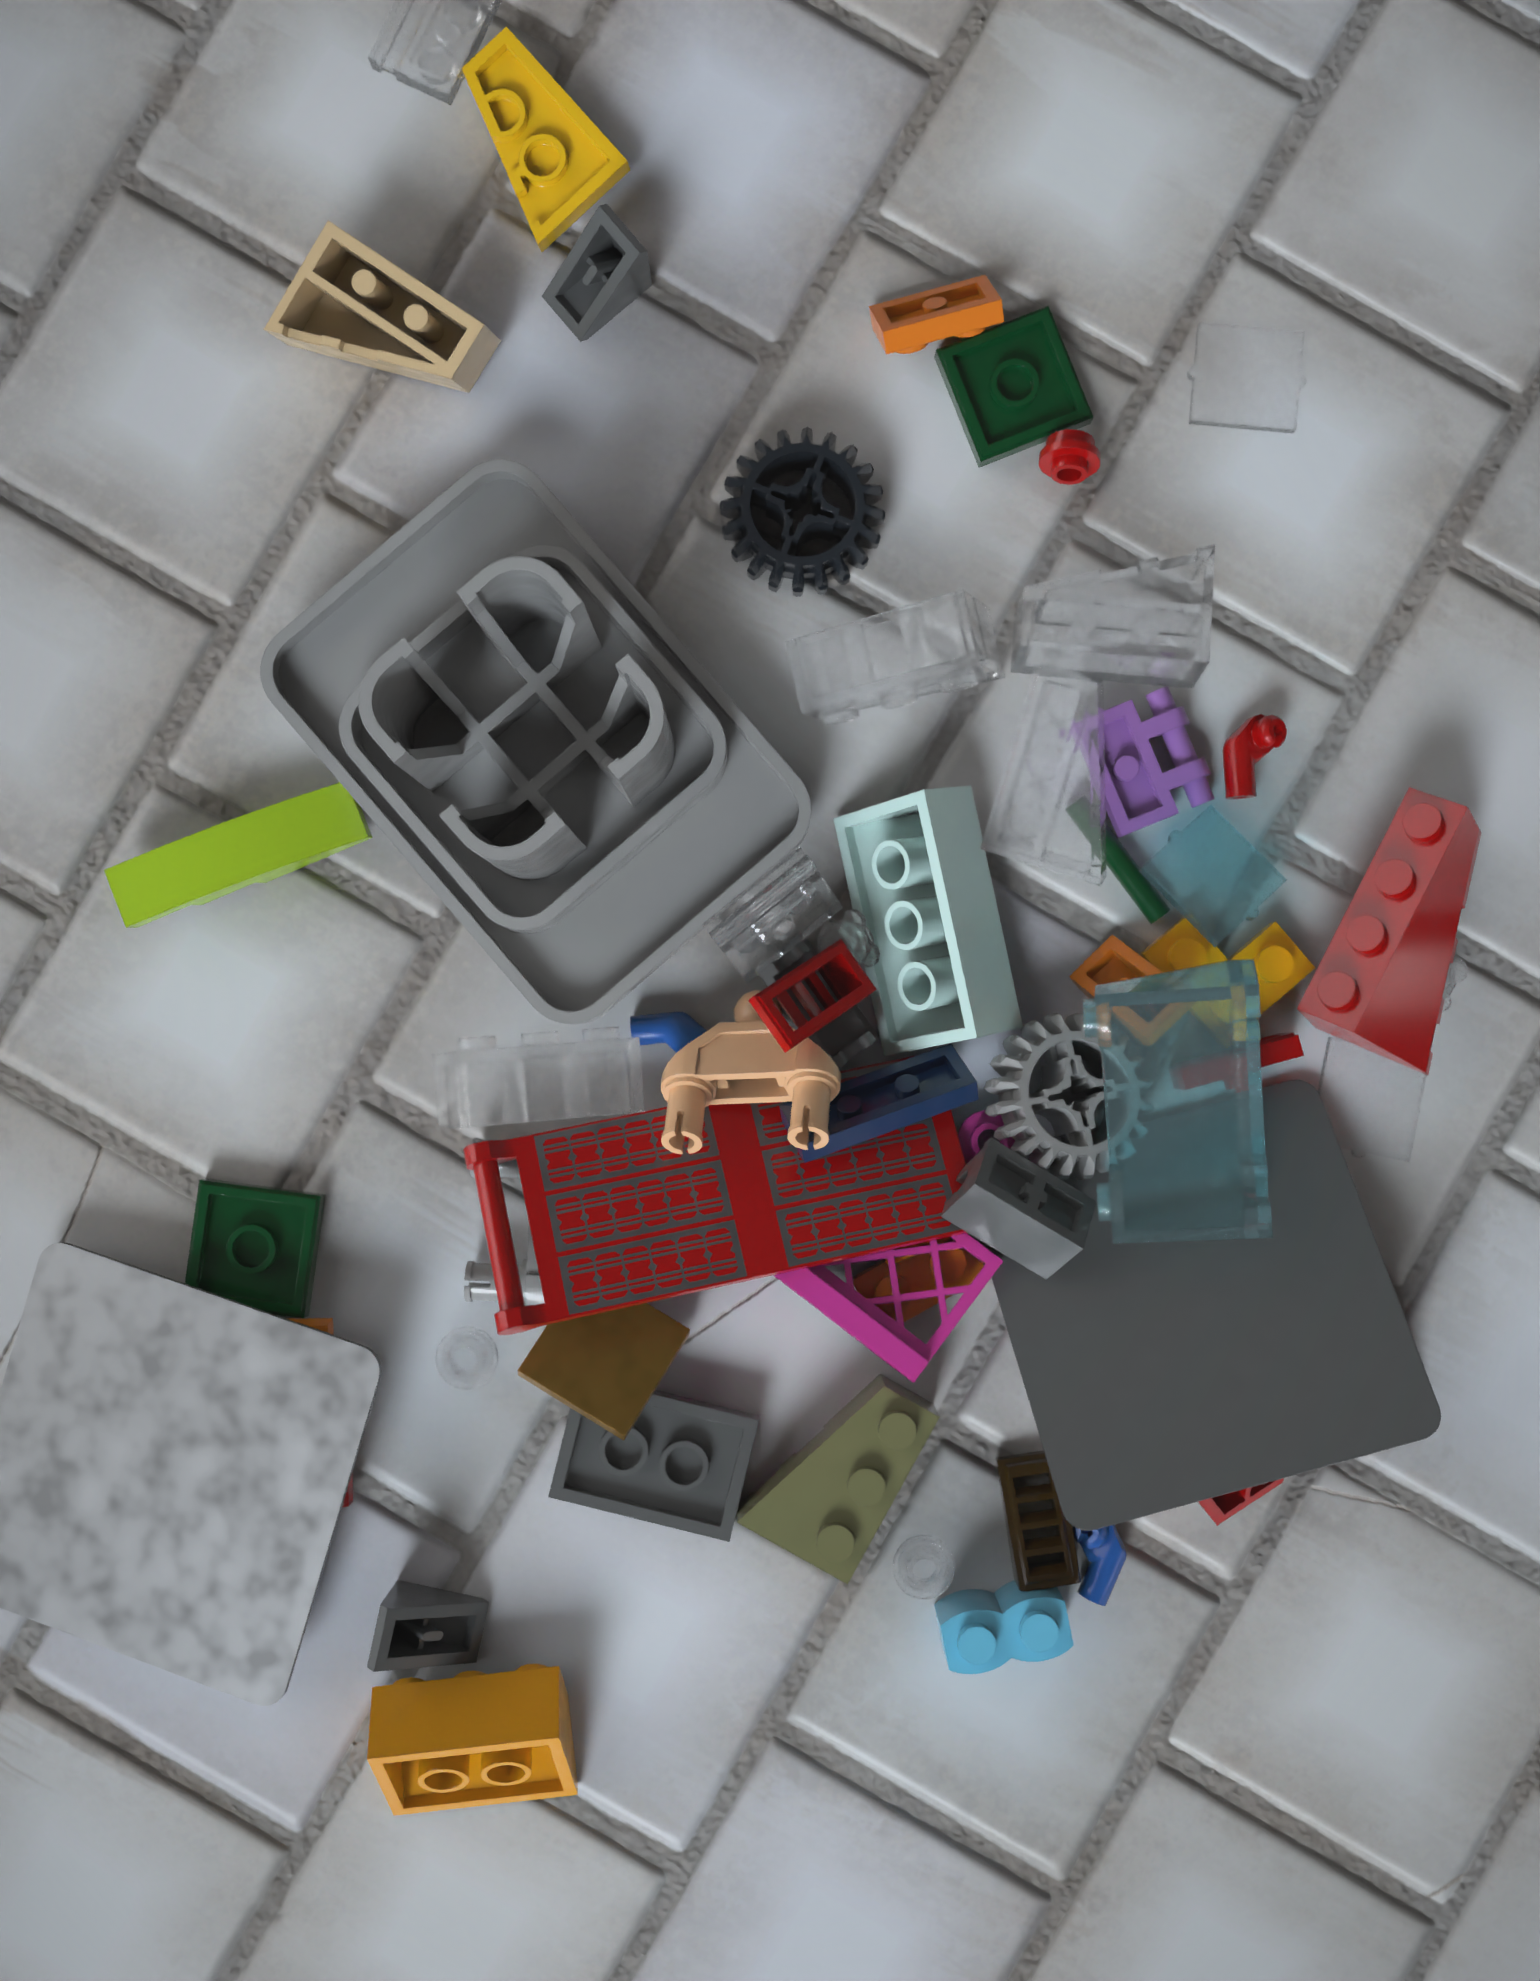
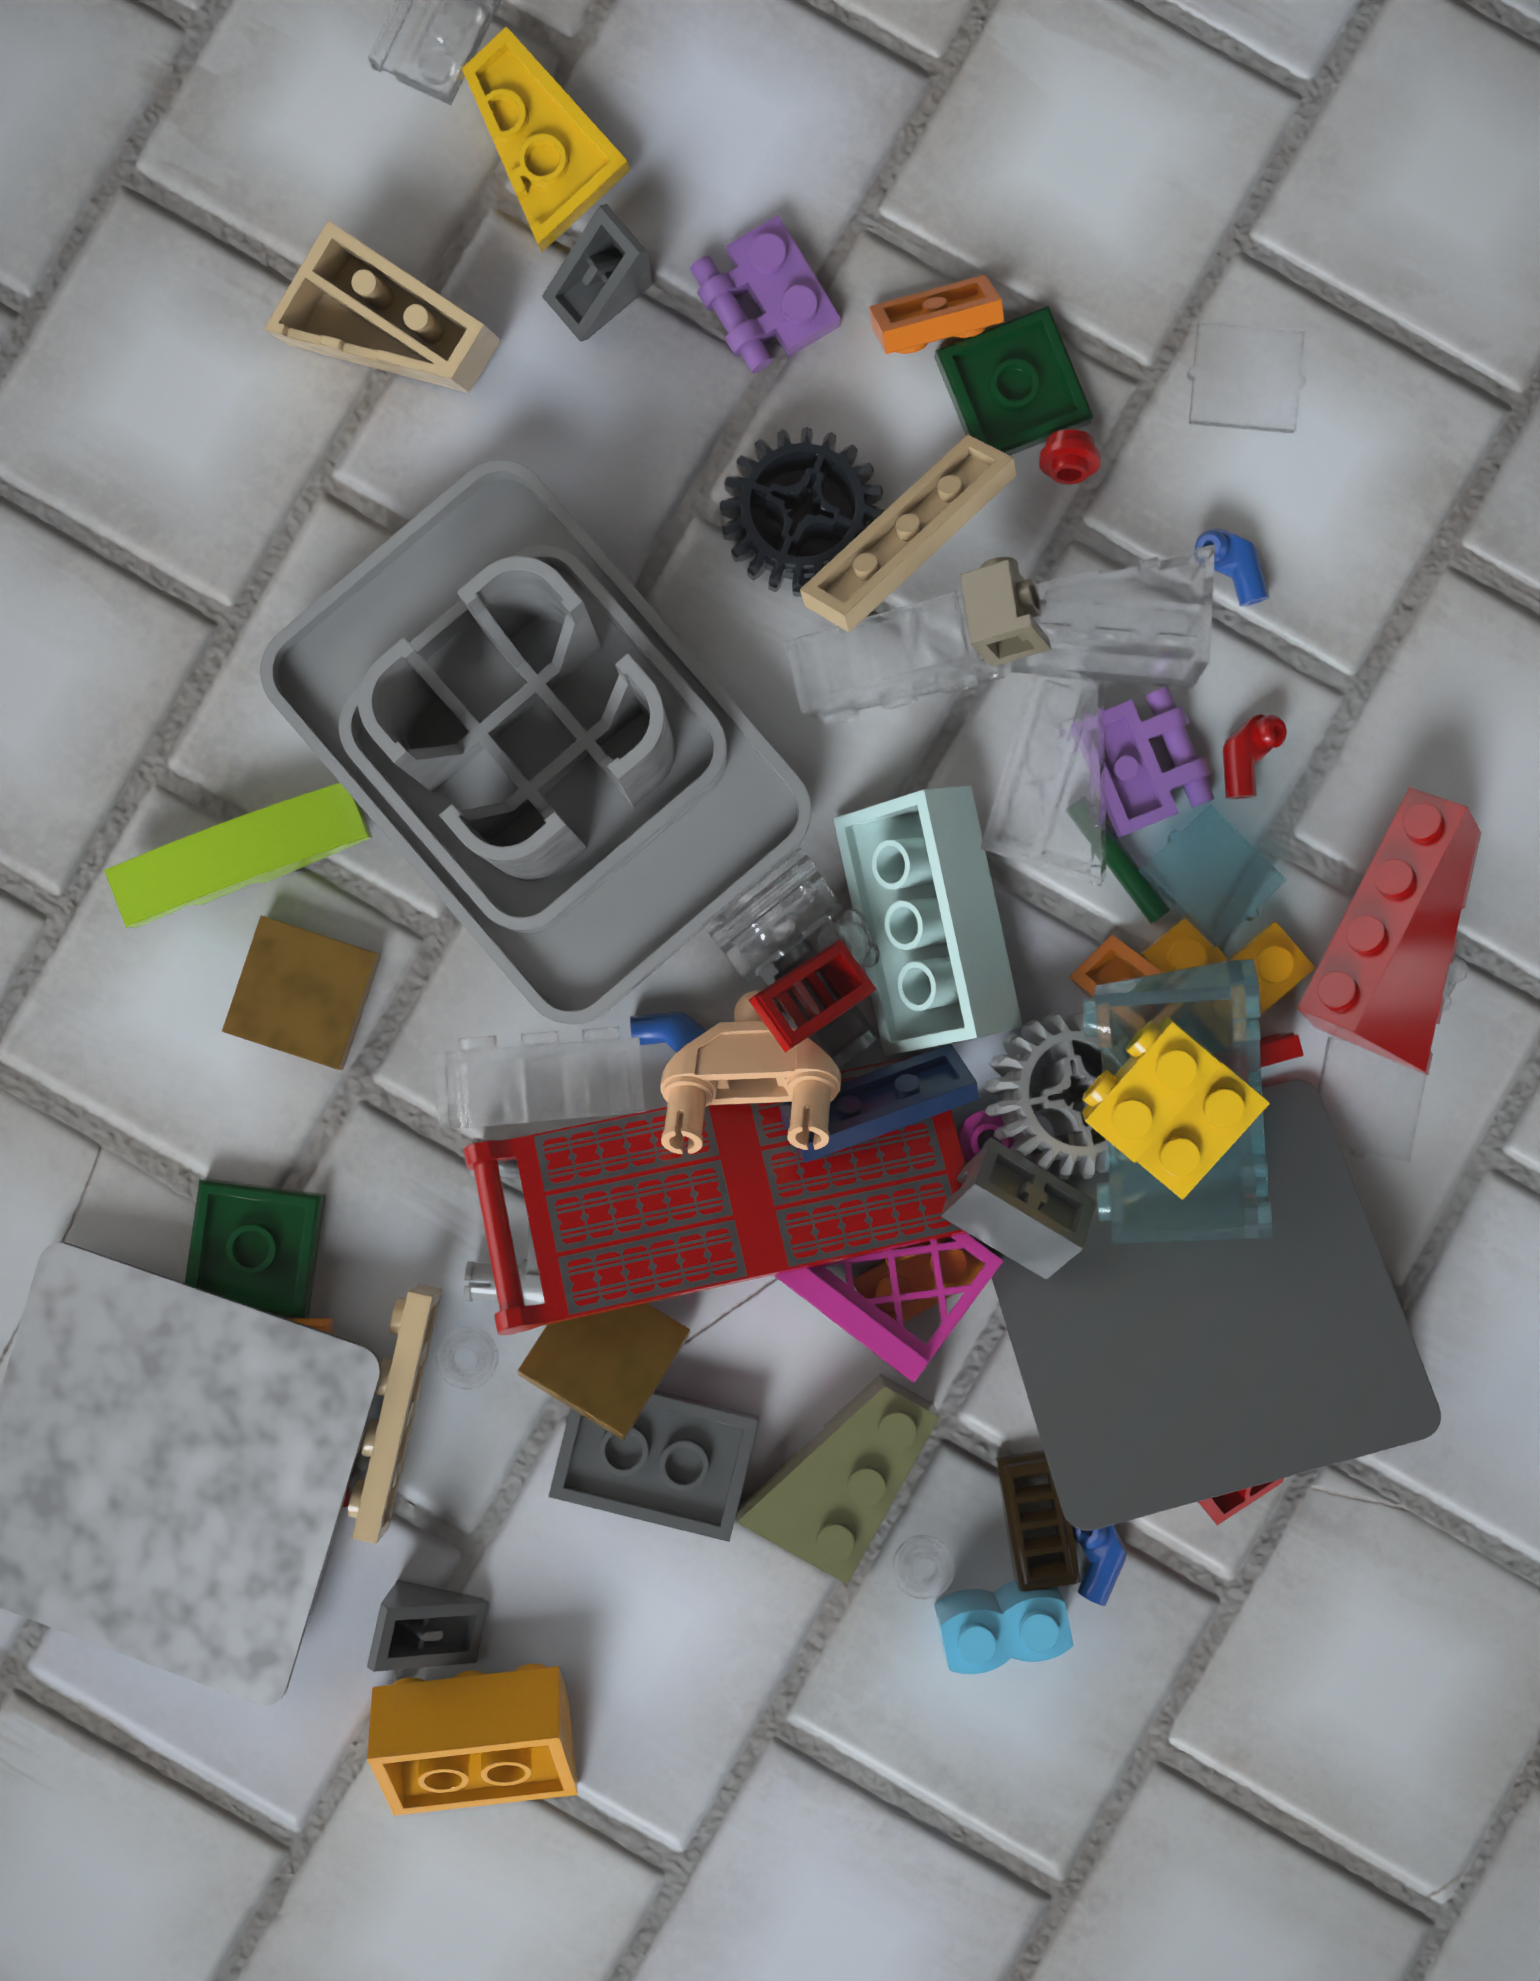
none -> pearl gold tile [221,915,382,1070]
none -> tan plate [348,1284,443,1544]
none -> medium lavender plate [690,215,841,374]
none -> tan plate [800,434,1017,633]
none -> dark tan brick [960,557,1051,667]
none -> yellow plate [1082,1016,1270,1200]
none -> blue arm [1194,528,1270,607]

